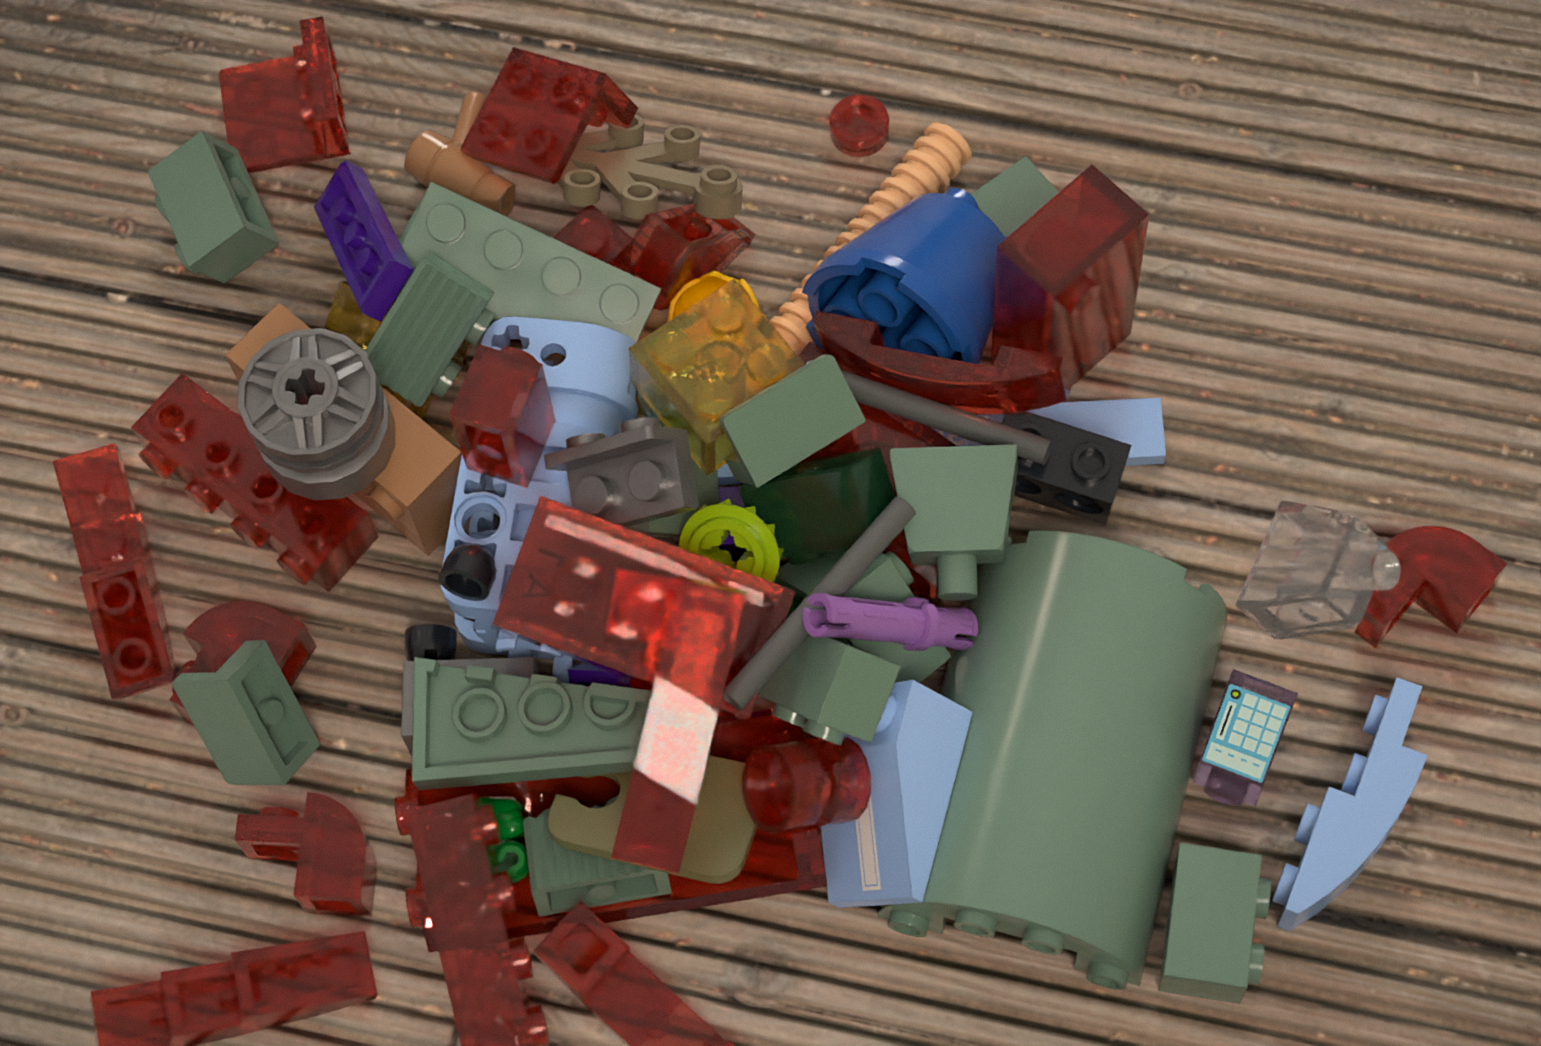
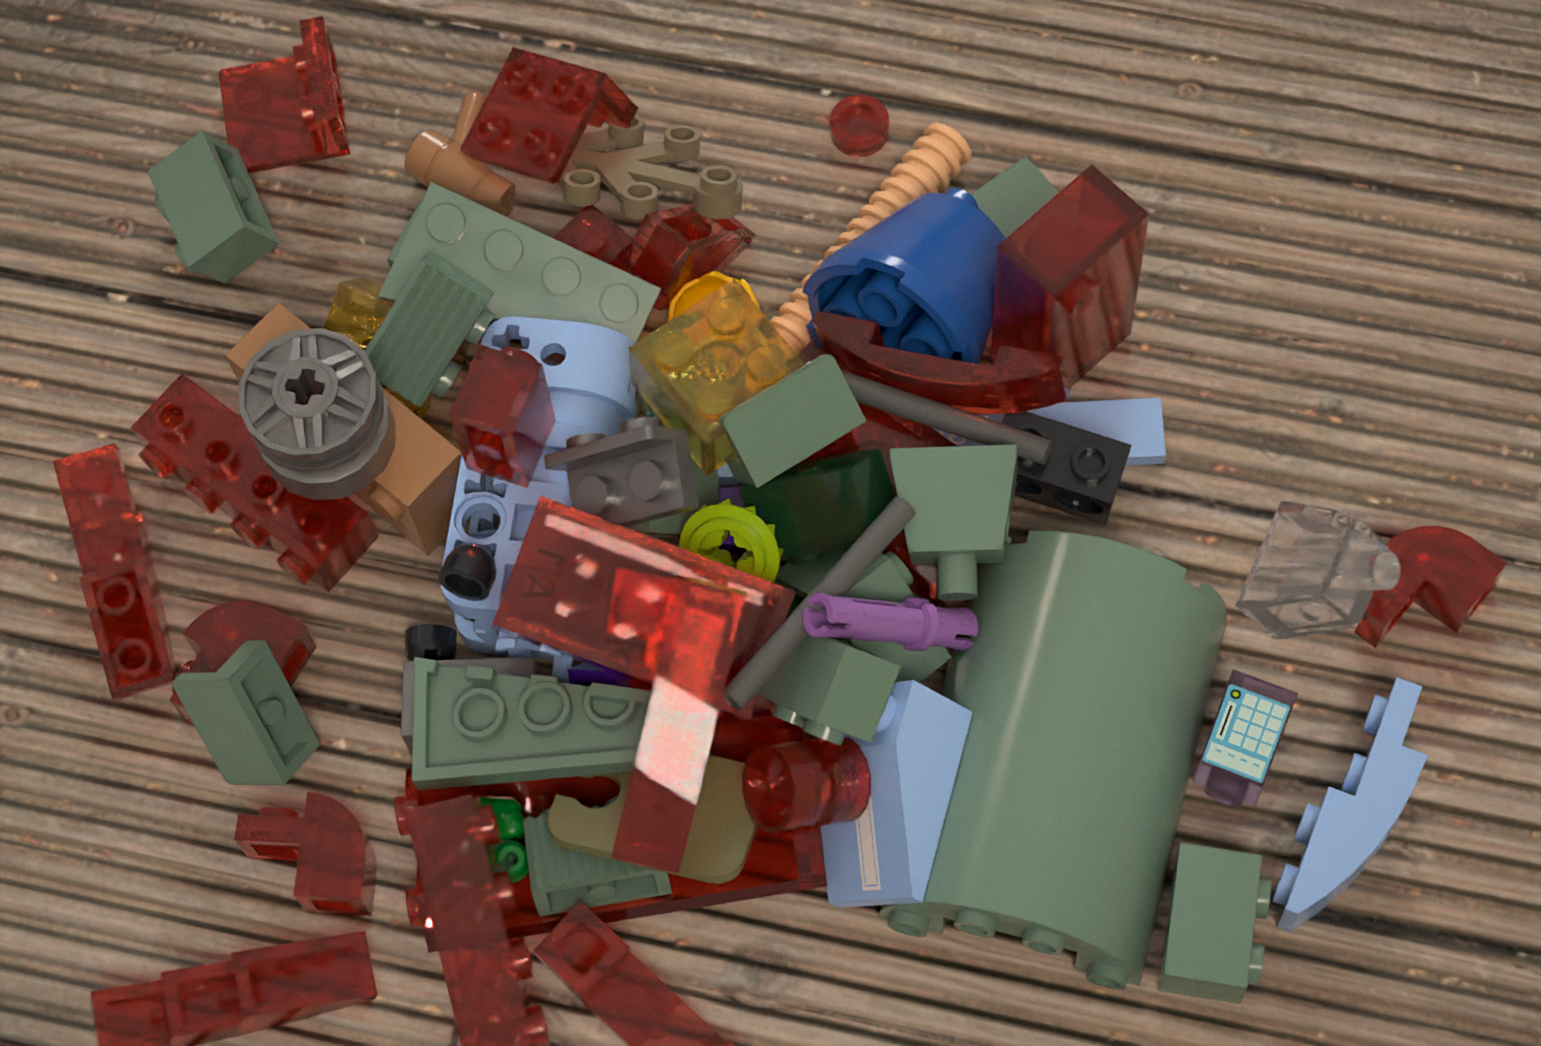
dark purple tile [314,160,414,322] -> none

